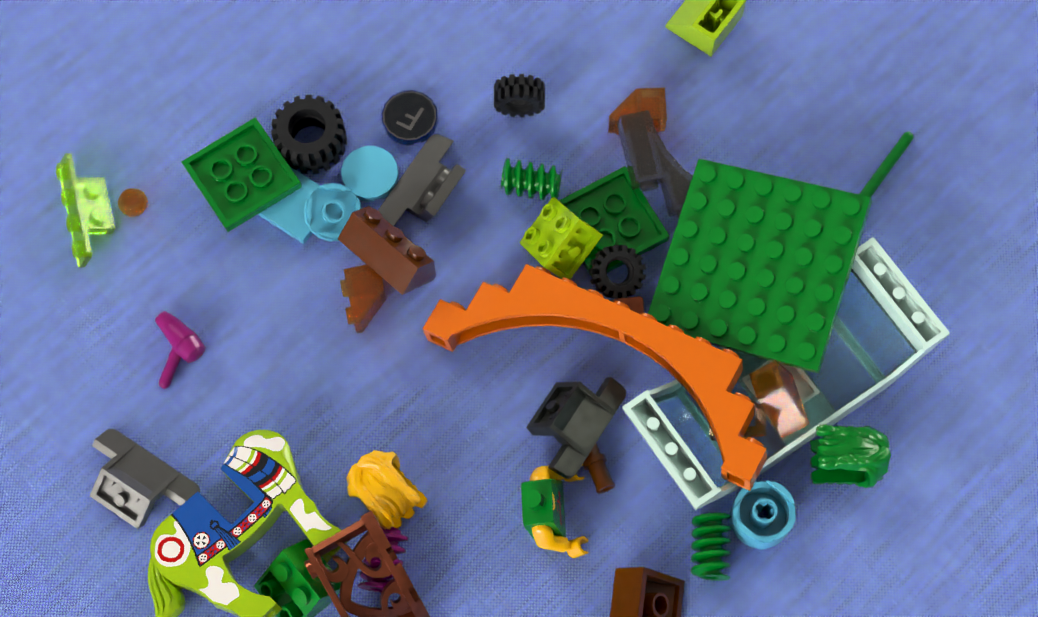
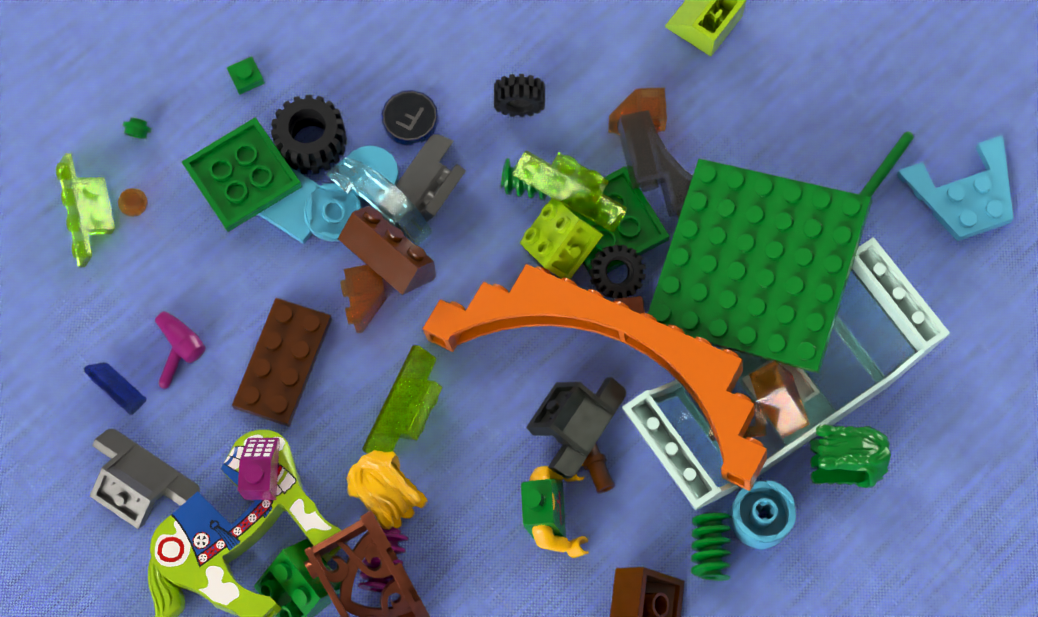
none -> clear blue slope [84,362,147,415]
none -> green plate [122,117,152,139]
none -> green plate [226,56,265,95]
none -> reddish brown plate [232,298,332,427]
none -> magenta slope [238,438,280,500]
none -> clear light blue slope [327,157,432,246]
none -> clear neon green bracket [362,345,443,454]
none -> clear neon green bracket [513,151,627,232]
none -> medium azure wing [897,135,1014,241]

